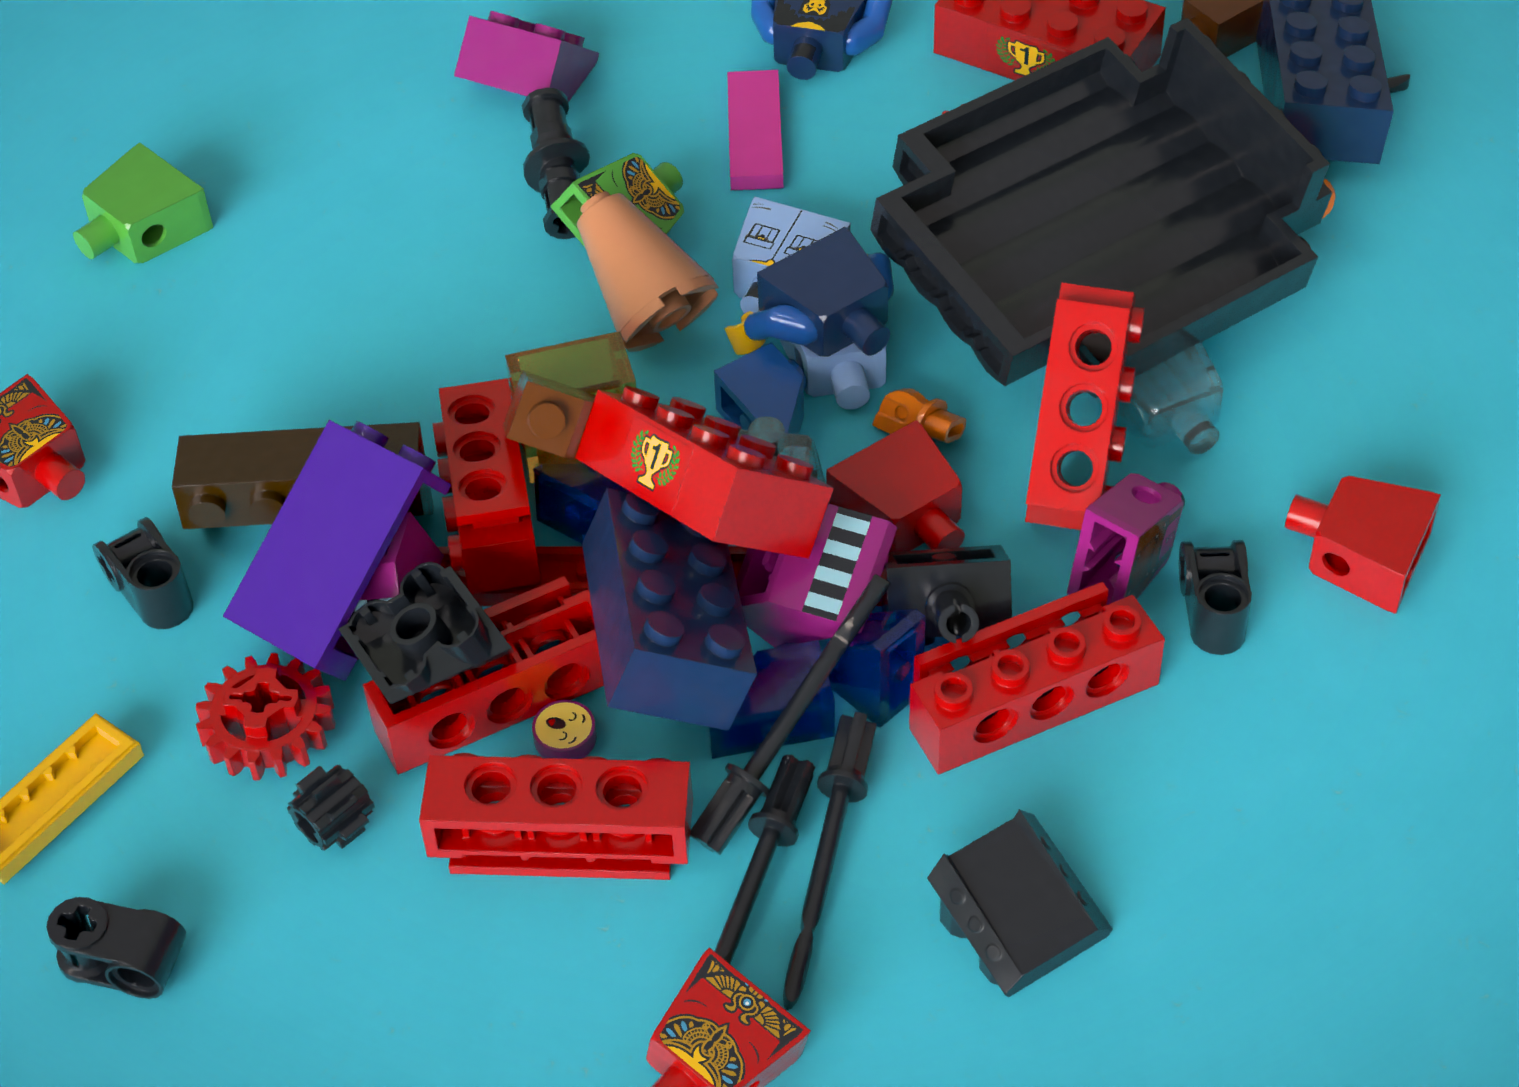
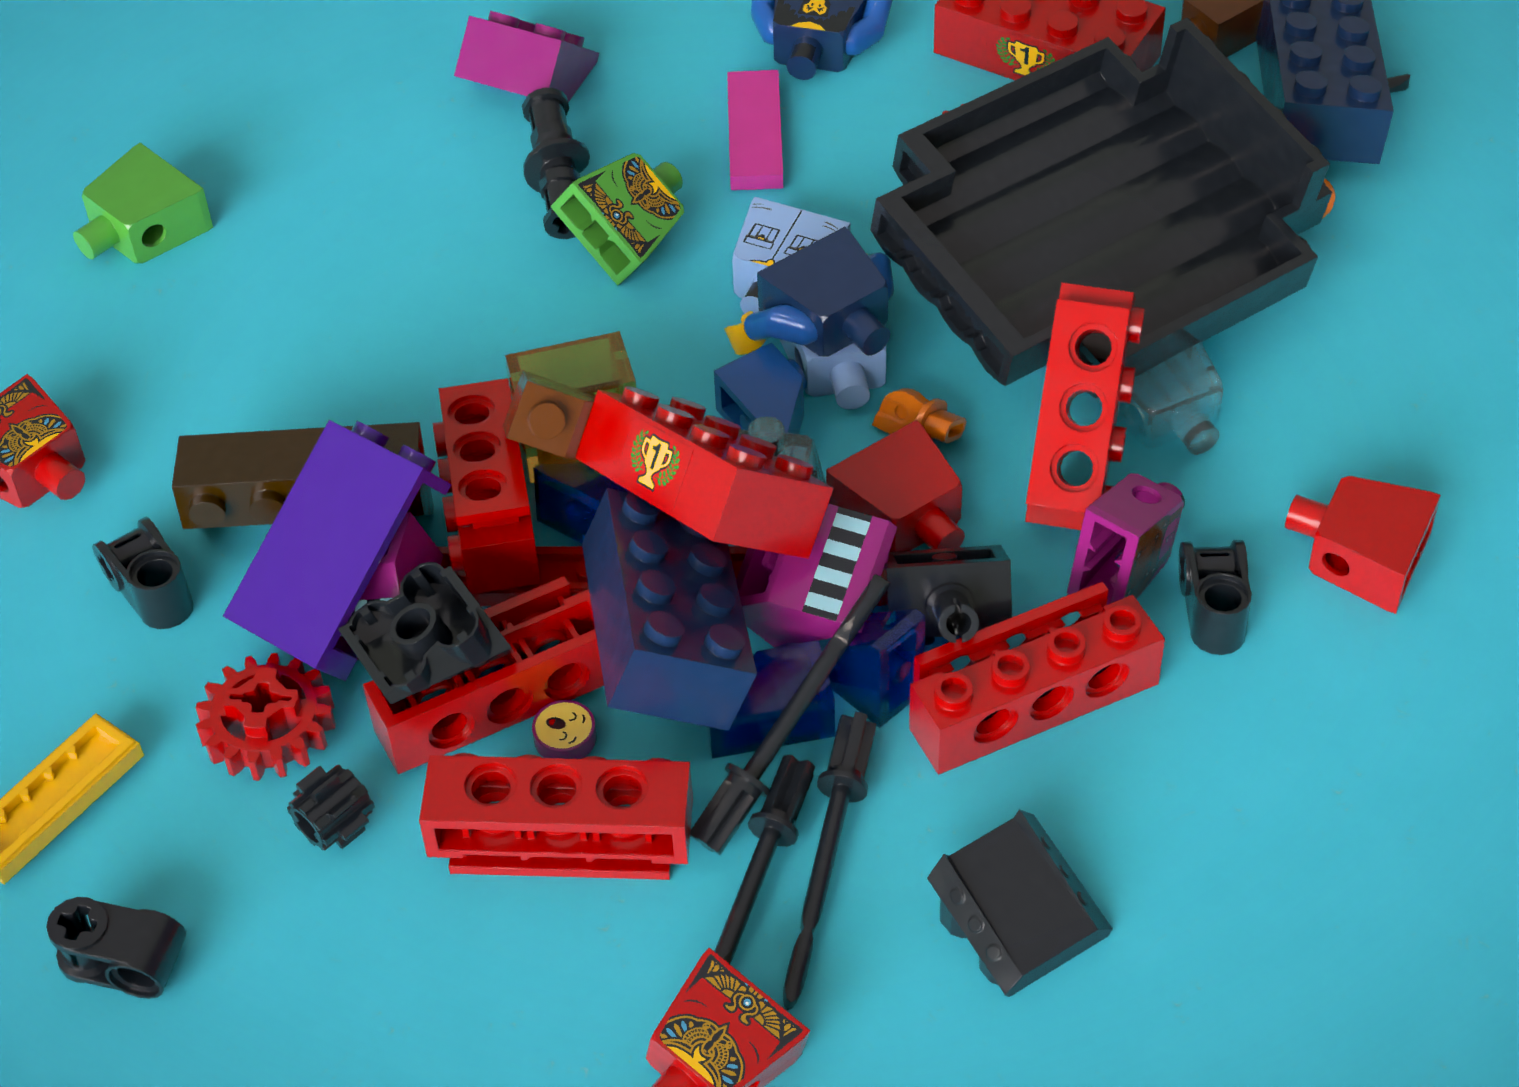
nougat cone [577,191,719,352] -> none

